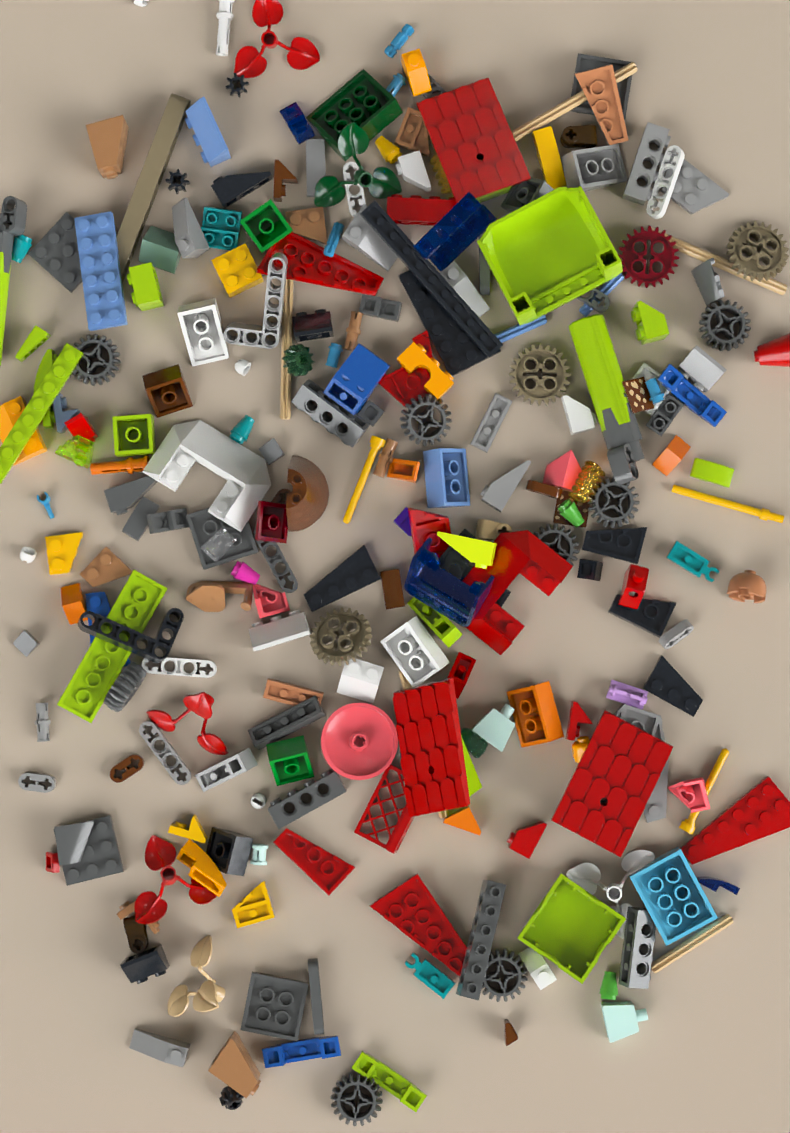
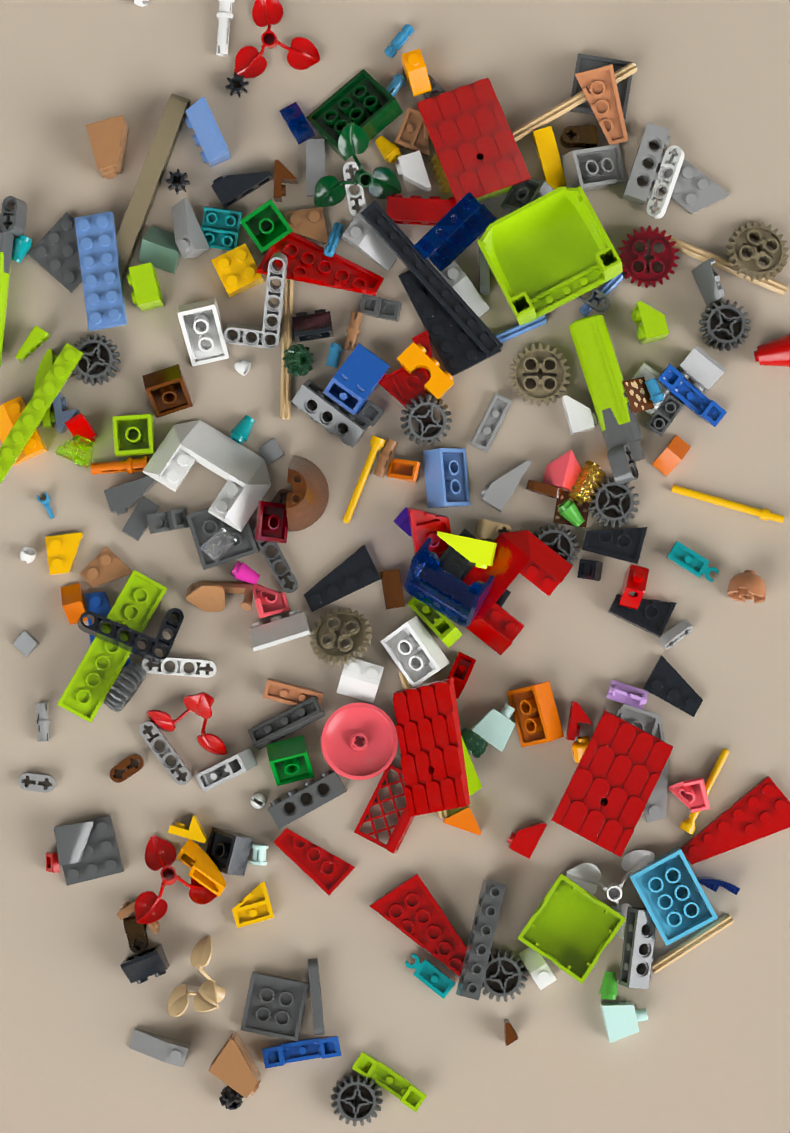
lime slope [690,458,734,488] -> none

